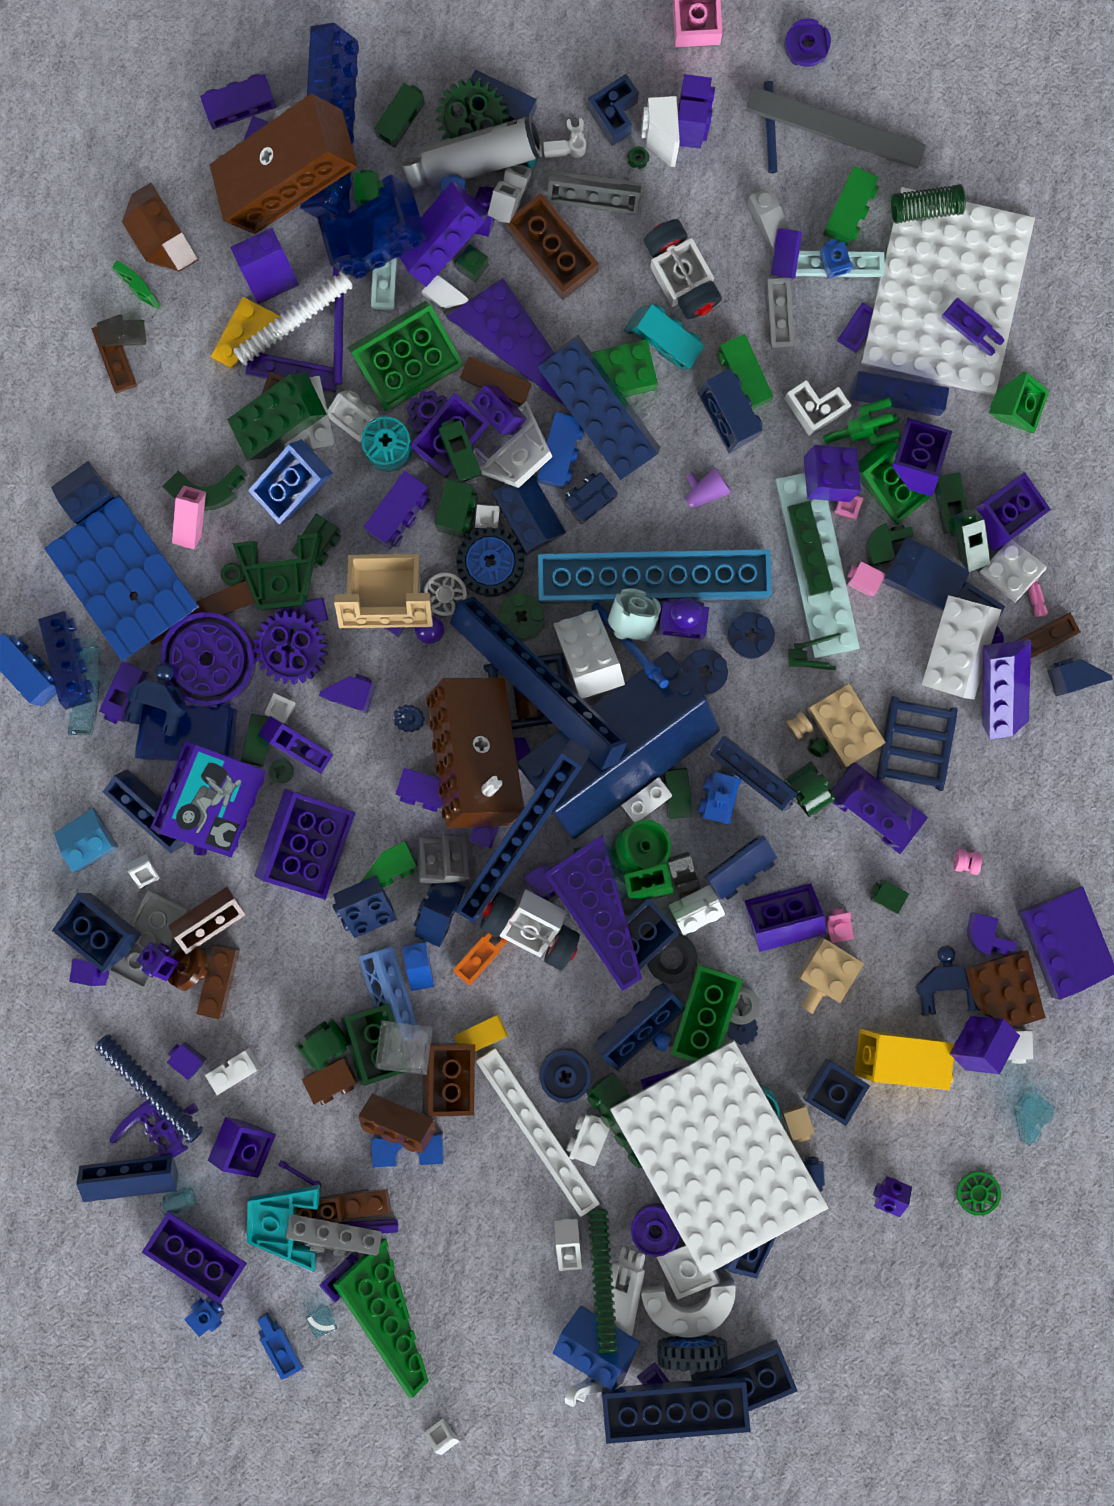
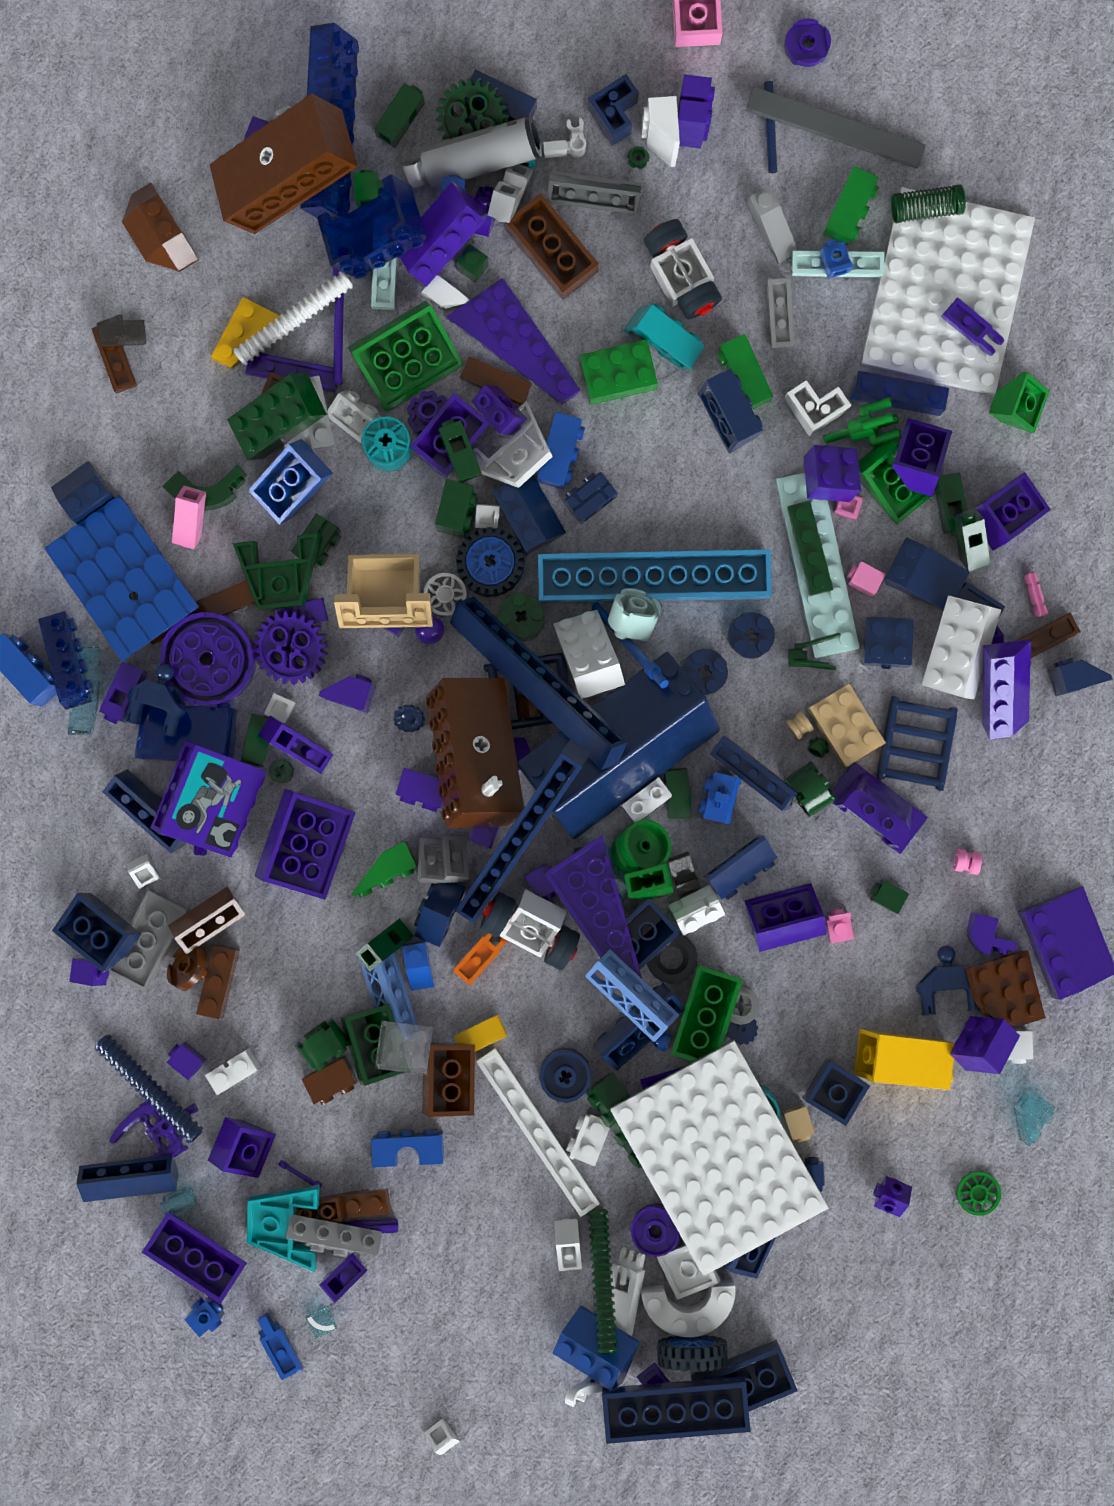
dark azure slope [54,808,118,872] -> none
green slope [112,260,161,309] -> none
dark purple brick [136,942,180,981] -> none
dark purple brick [200,74,277,130] -> none
dark green plate [221,563,244,586] -> none
dark purple slope [230,228,299,304] -> none
dark blue brick [333,876,397,938] -> none
green wing [333,1239,429,1398] -> none
reddish brown brick [358,1093,436,1154] -> none
dark purple brick [363,470,431,550] -> none
dark blue brick [538,335,660,480] -> none
dark purple brick [657,598,709,640] -> none
medium lavender piece [684,467,732,509] -> none
dark purple slope [771,228,802,279] -> none
tan brick [797,938,865,1014] -> none
dark purple tile [837,302,873,353] -> none
dark green brick [865,523,914,566] -> none
white plate [980,540,1046,603] -> none
none -> dark green brick [355,918,414,972]
none -> medium blue fence [585,949,679,1042]
none -> dark blue brick [863,617,914,669]

